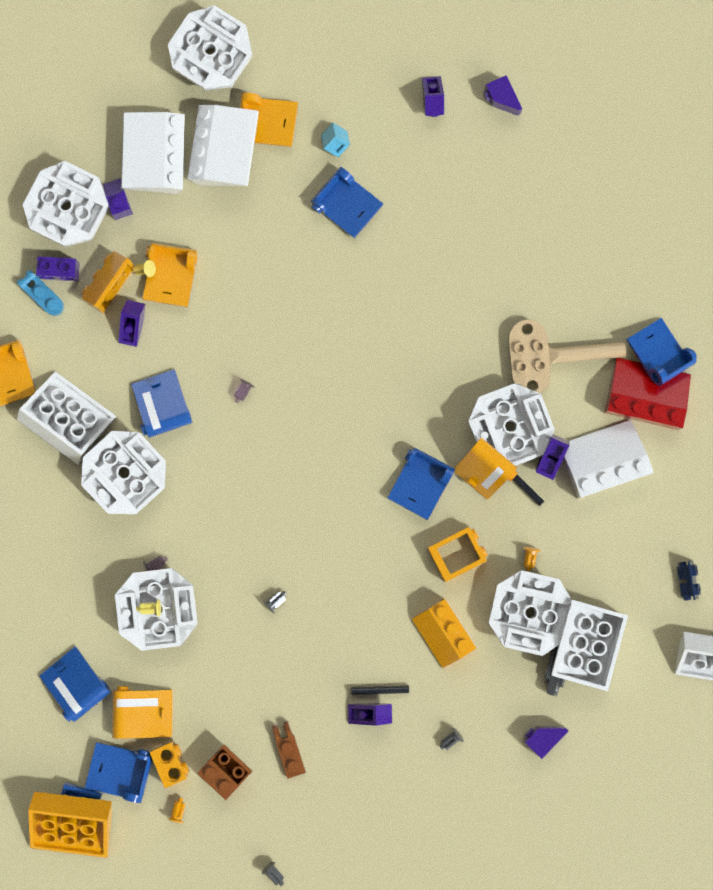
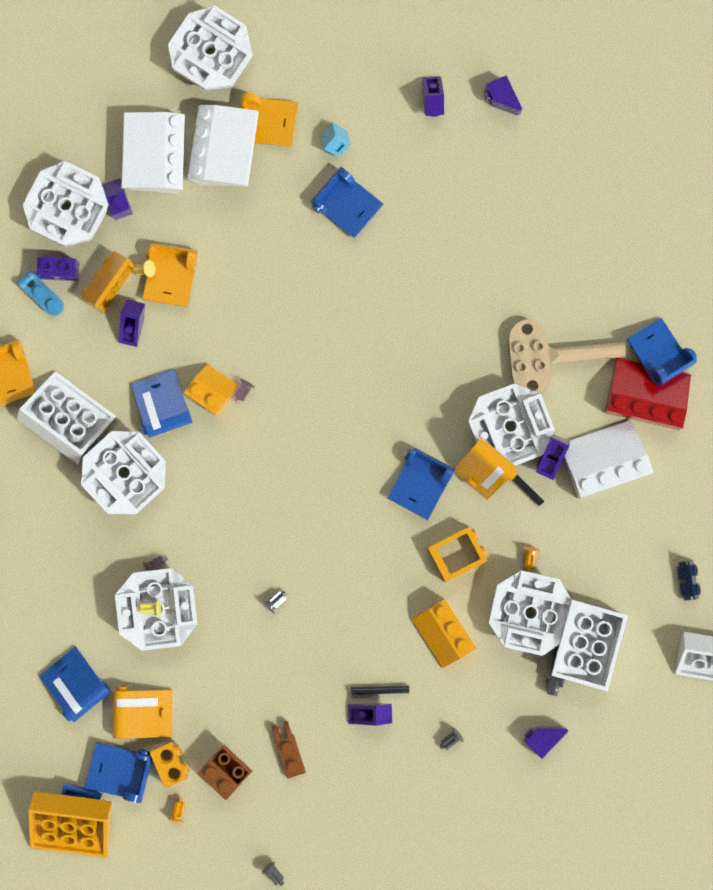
none -> light orange slope [184,364,239,417]

